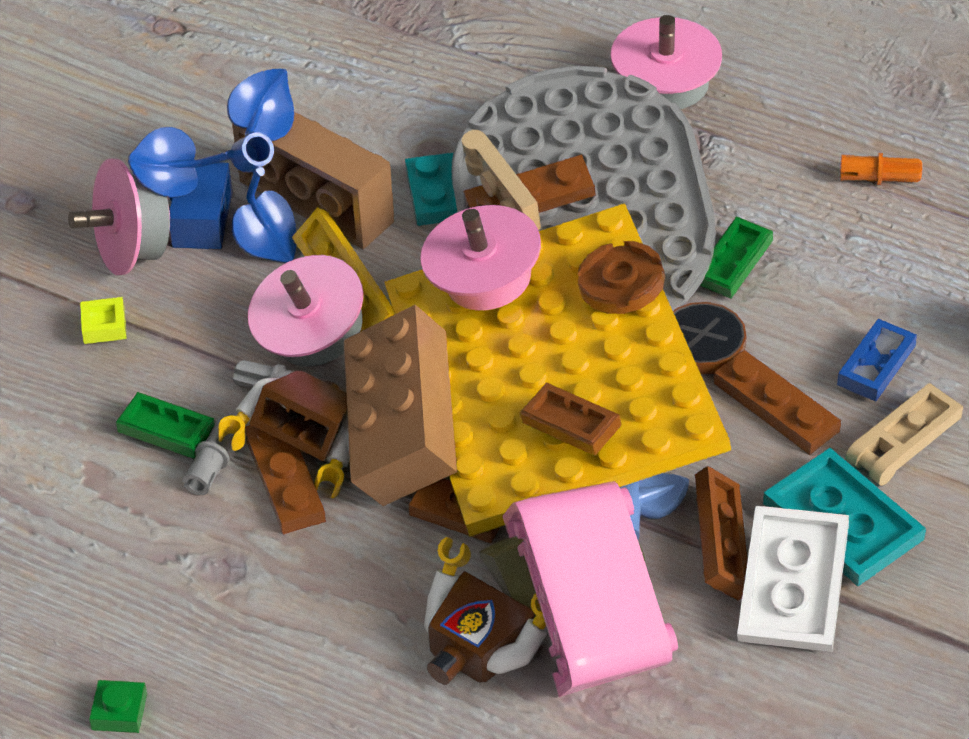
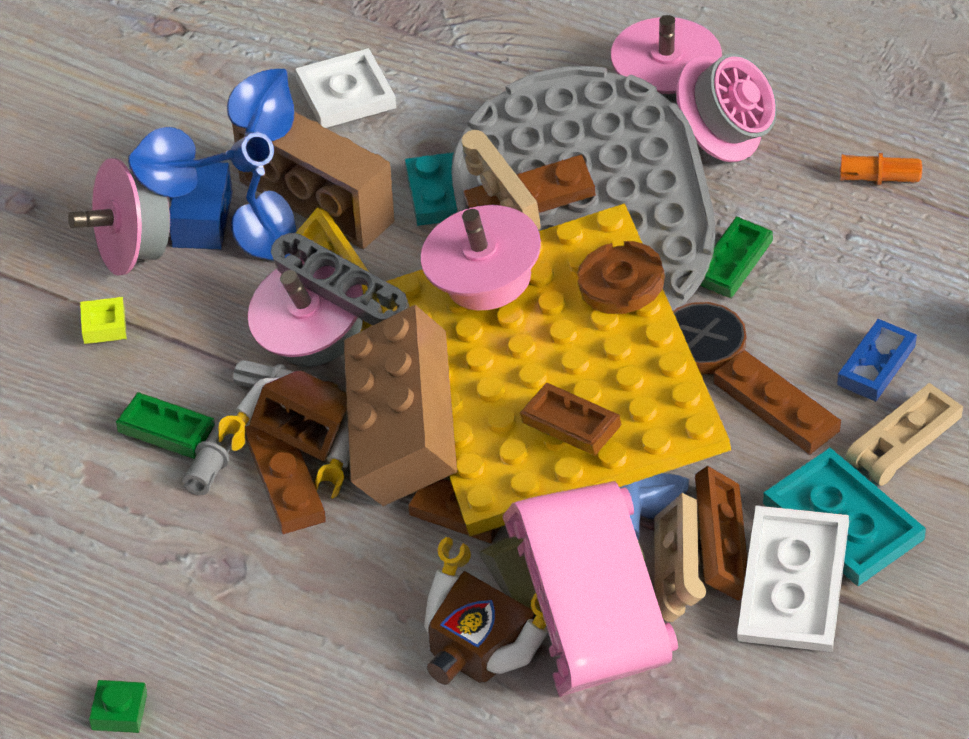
none -> dark grey beam [271,233,409,326]
none -> white plate [295,48,396,128]
none -> tan plate [654,493,706,622]
none -> bright pink piece [676,54,777,162]

